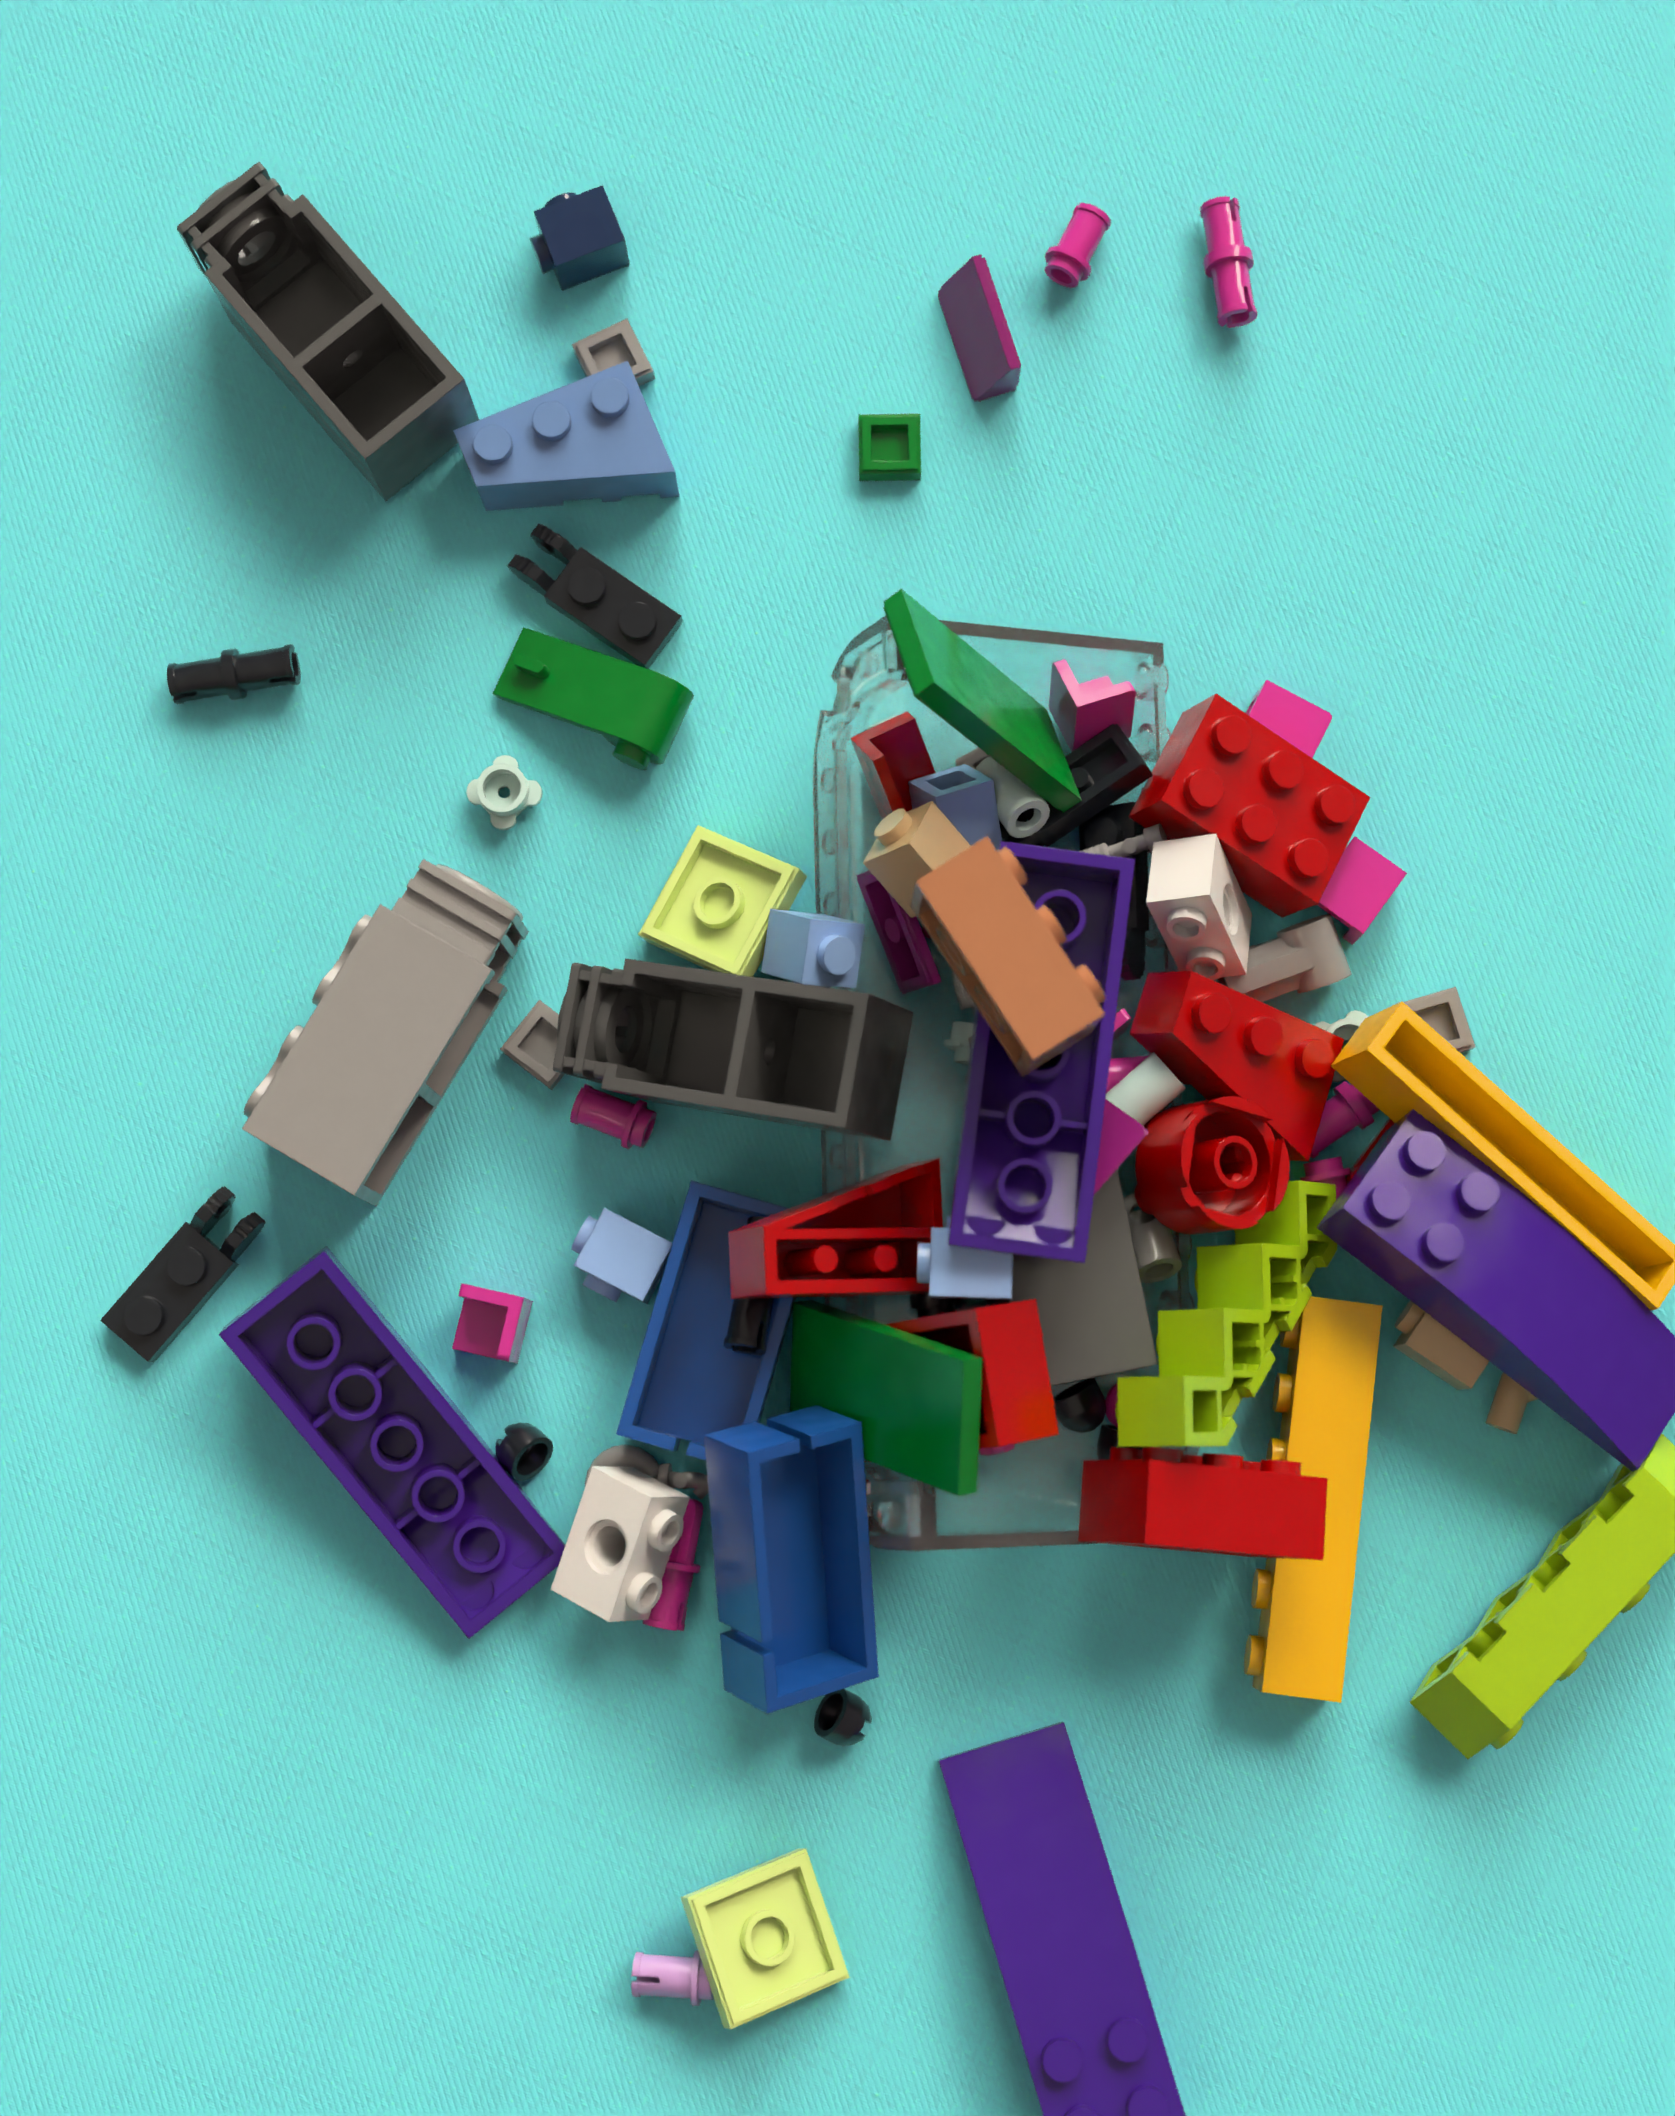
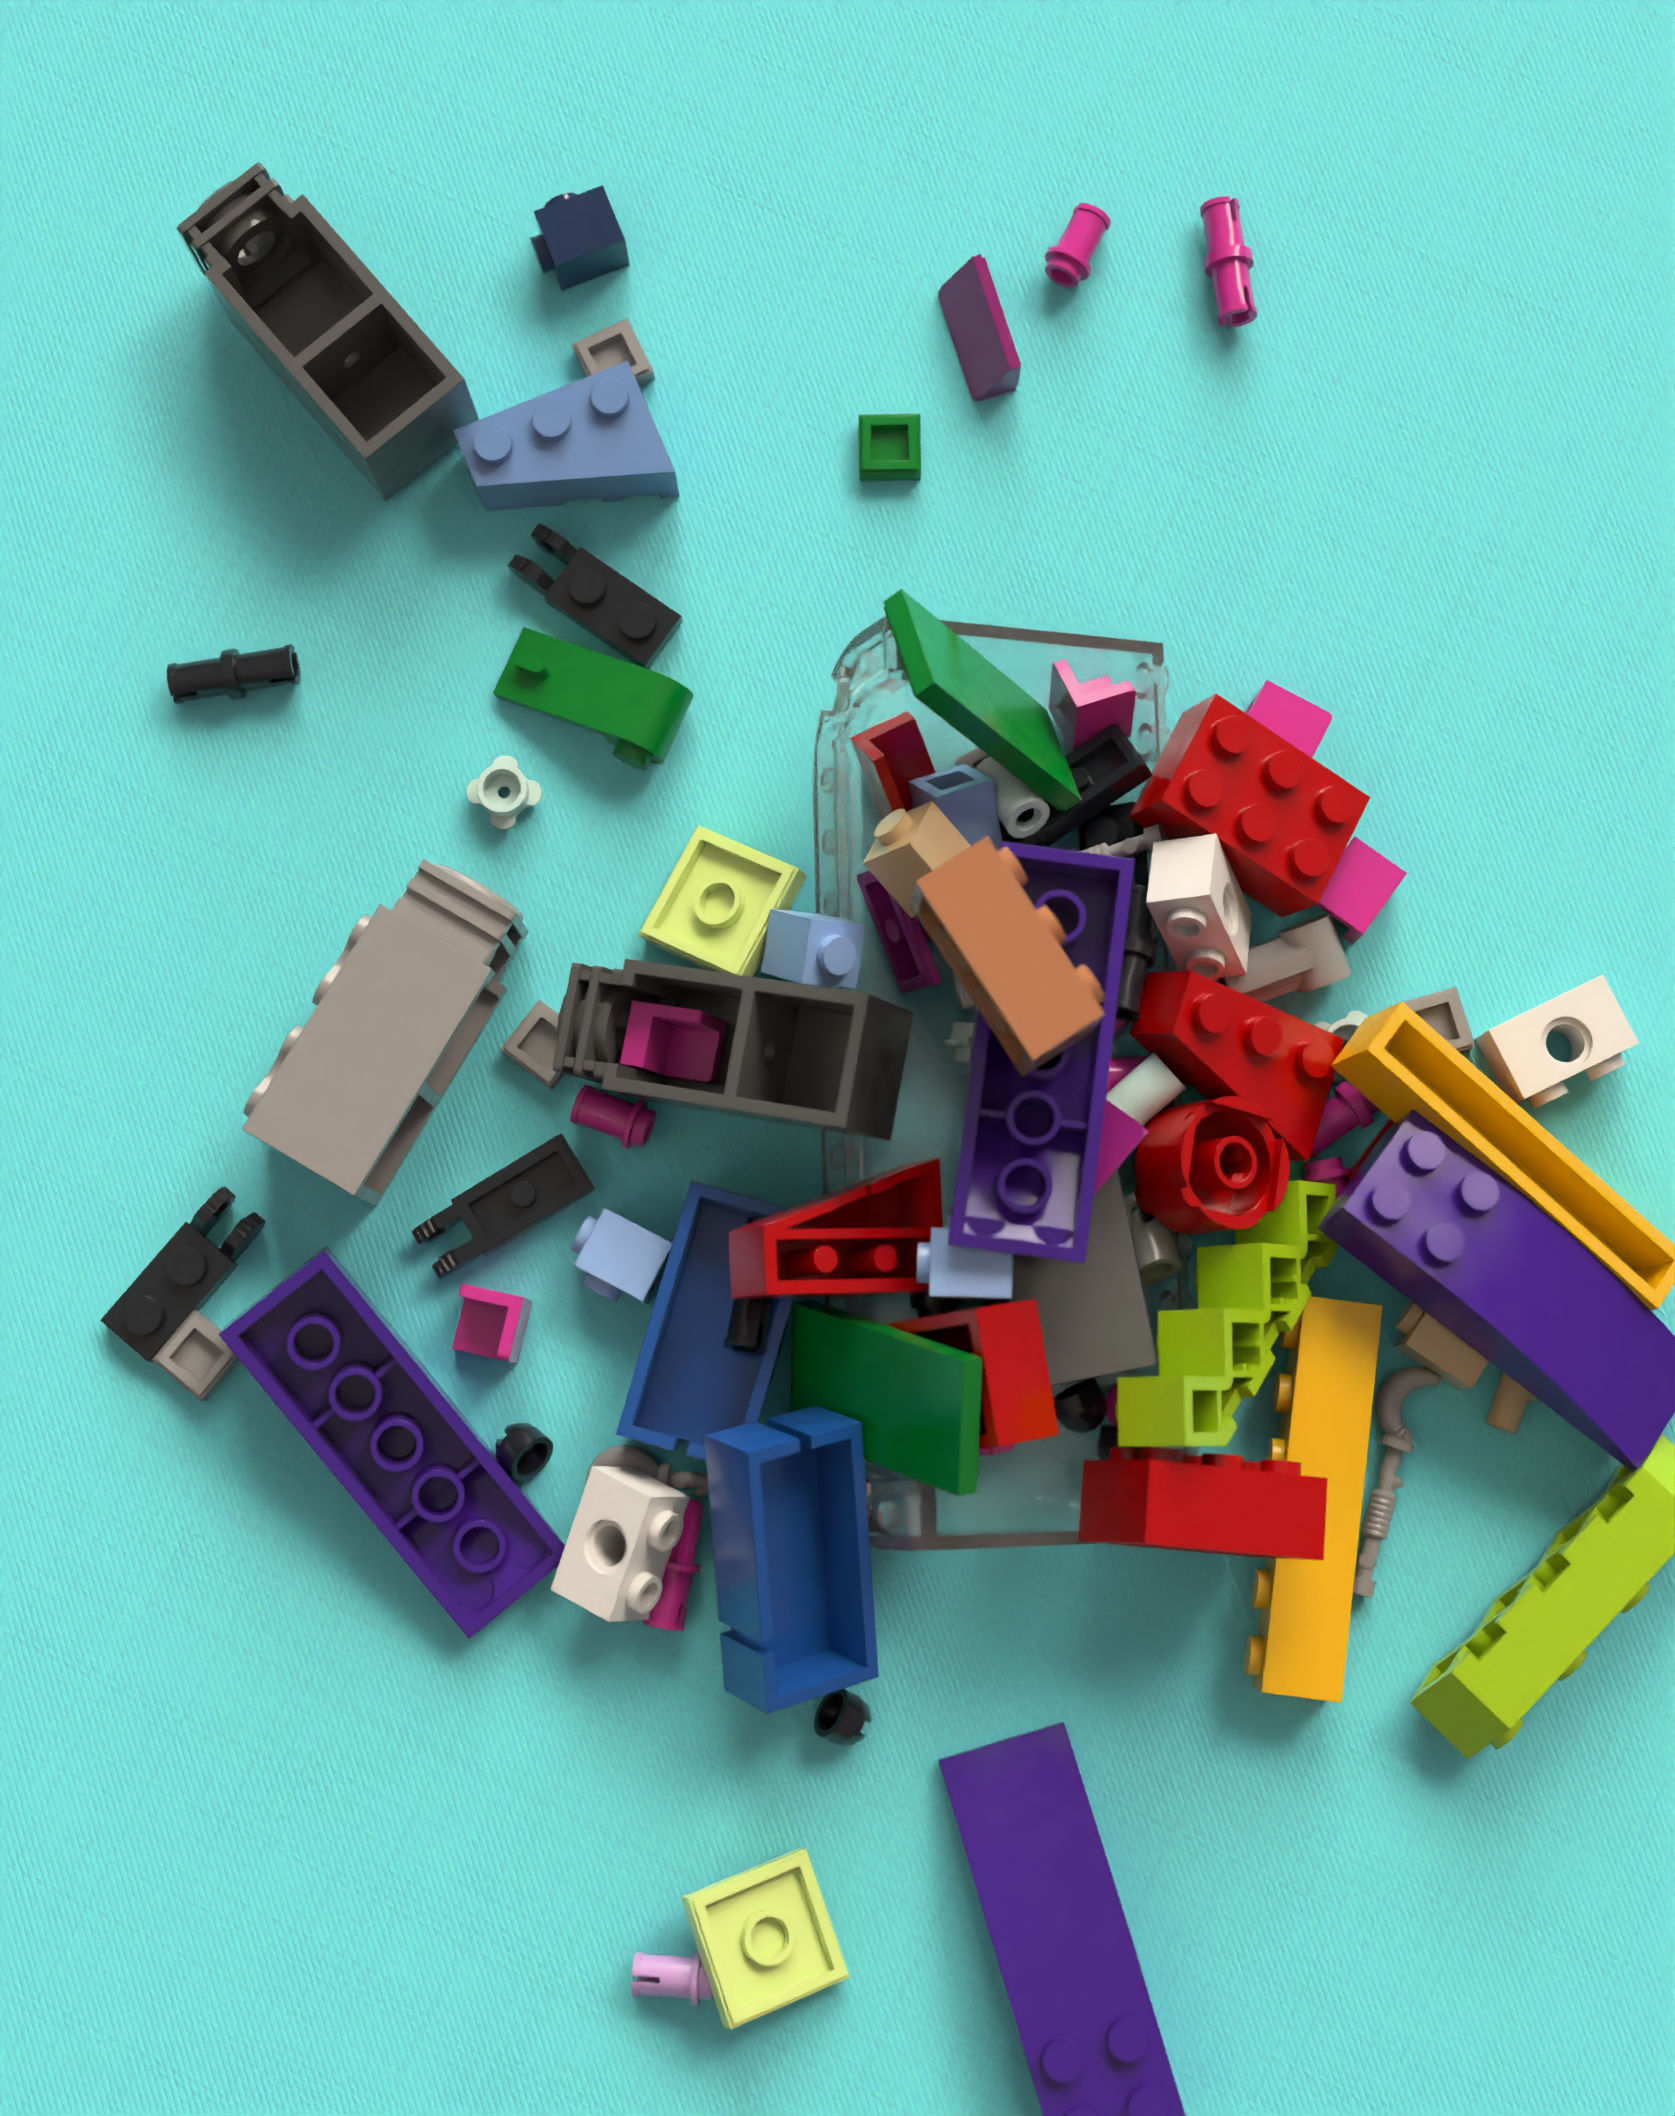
none -> light grey tile [152,1310,239,1401]
none -> black hinge [412,1133,596,1279]
none -> dark pink panel [620,1000,727,1084]
none -> black pin [1115,885,1157,1021]
none -> light grey piece [1353,1366,1441,1598]
none -> white brick [1475,974,1639,1109]

